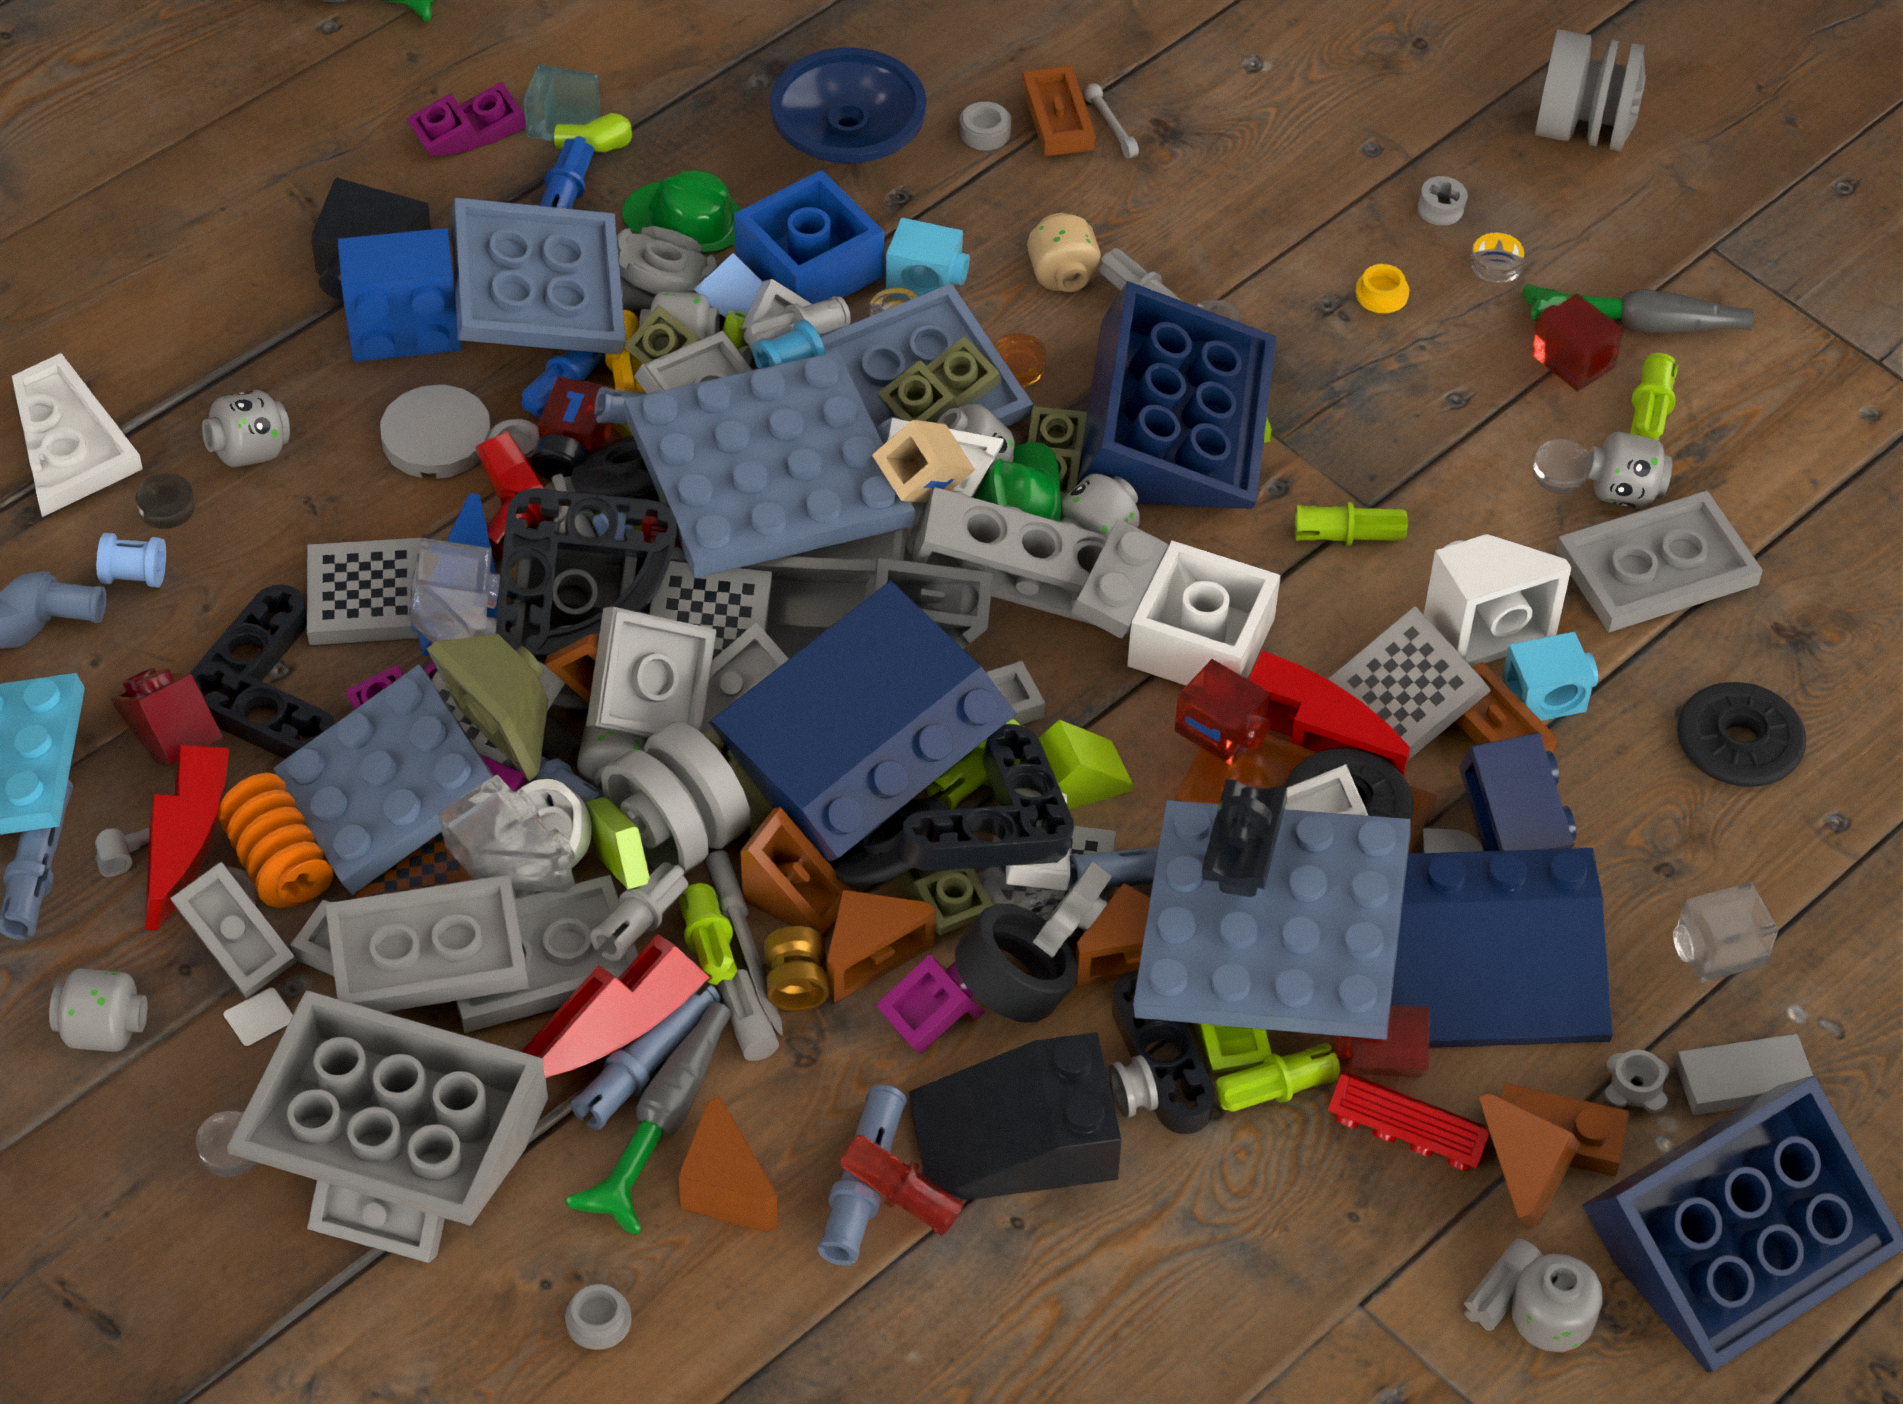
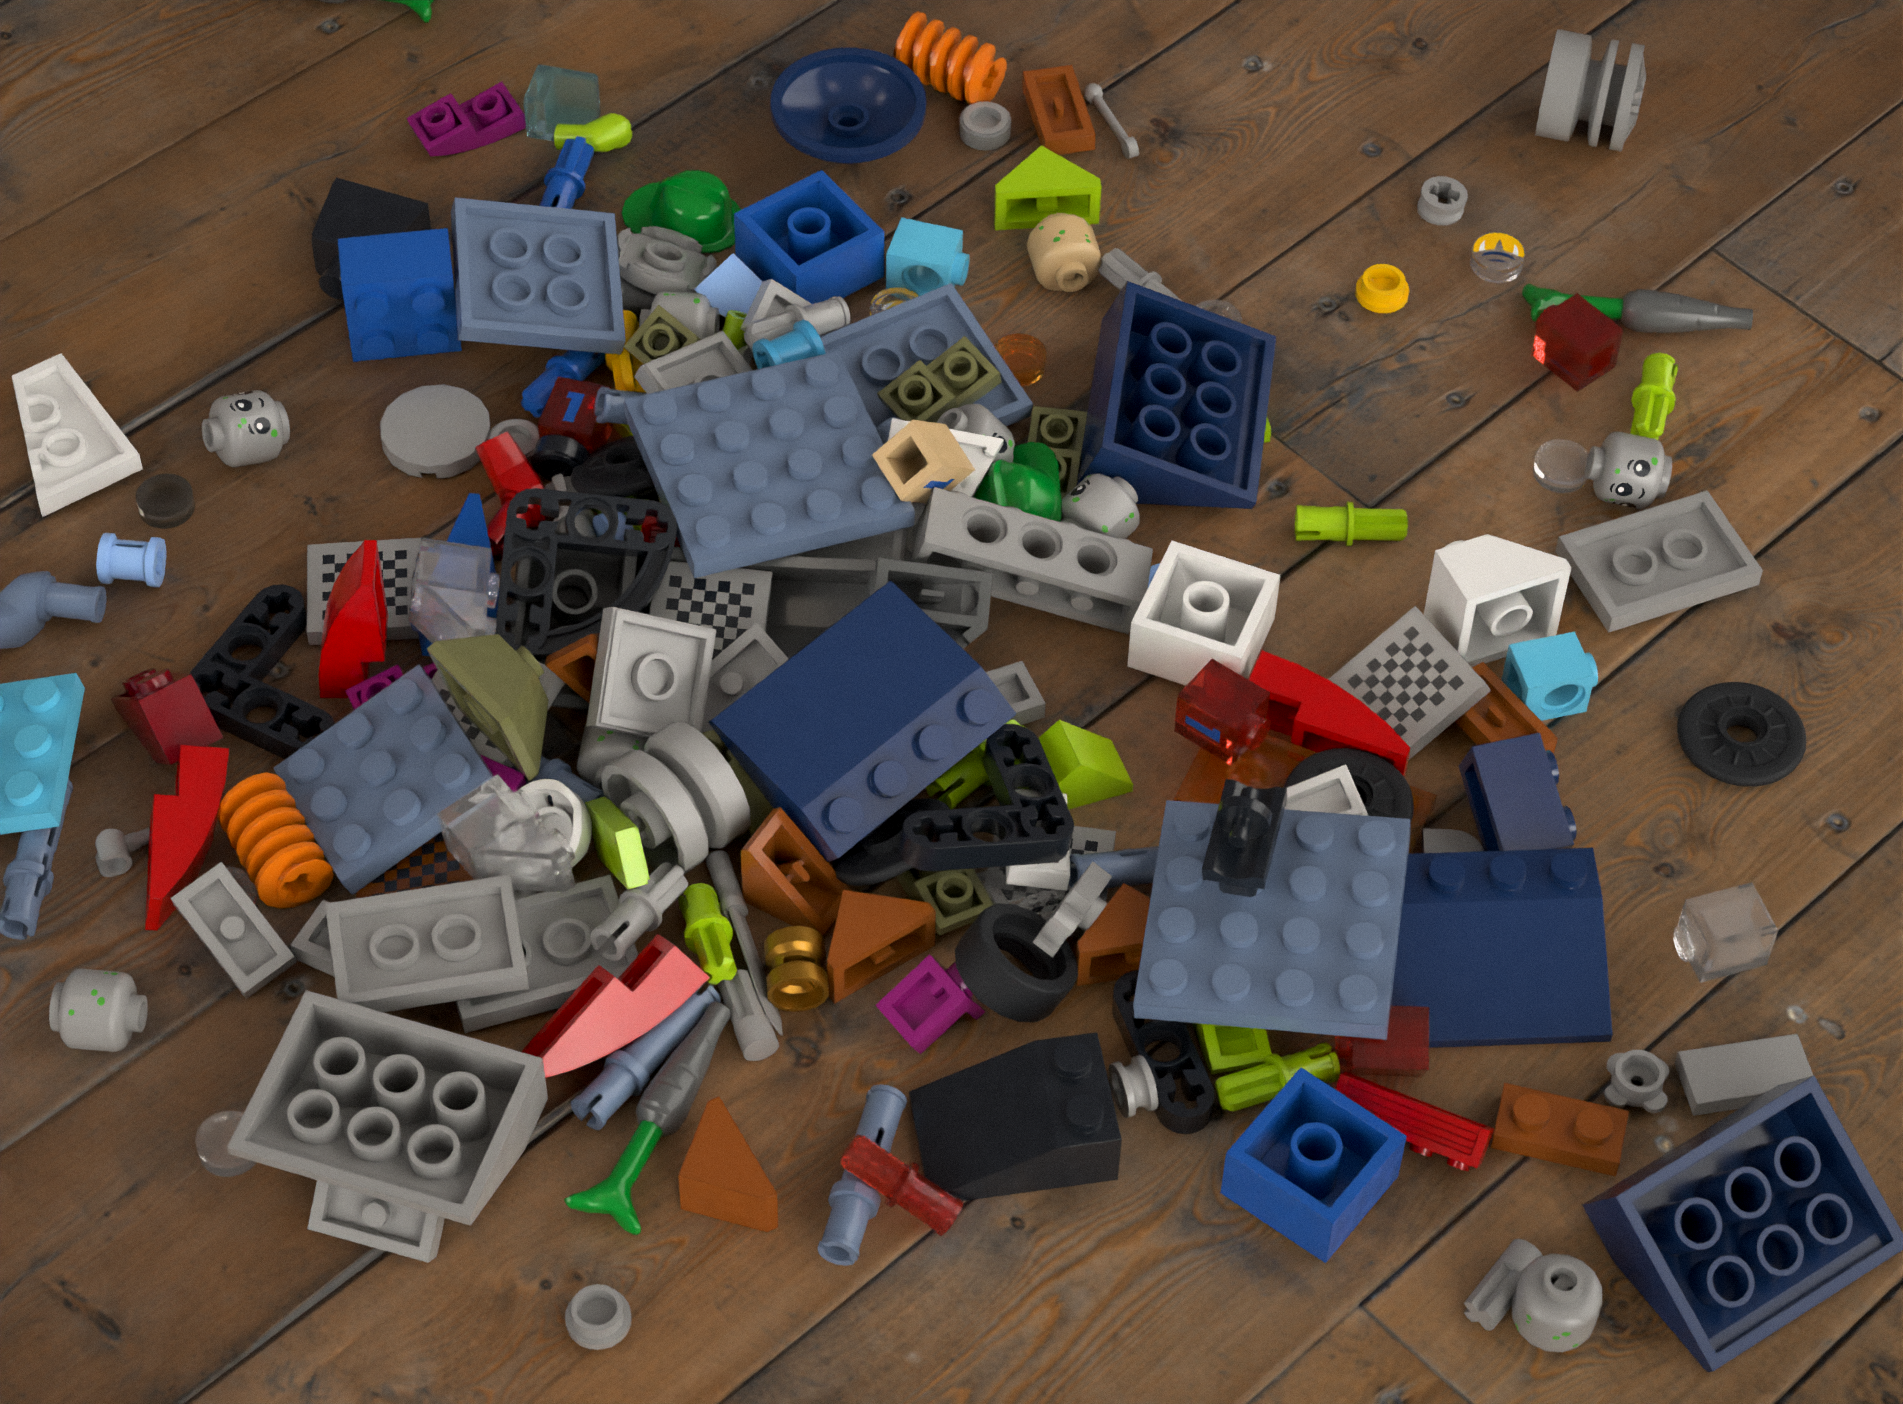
white sticker [223,987,293,1046] -> none
light grey plate [1070,518,1169,639] -> none
dark orange slope [1478,1093,1580,1229] -> none
none -> red slope [318,540,388,698]
none -> orange piece [893,11,1007,105]
none -> lime slope [994,145,1102,230]
none -> blue brick [1220,1067,1407,1263]

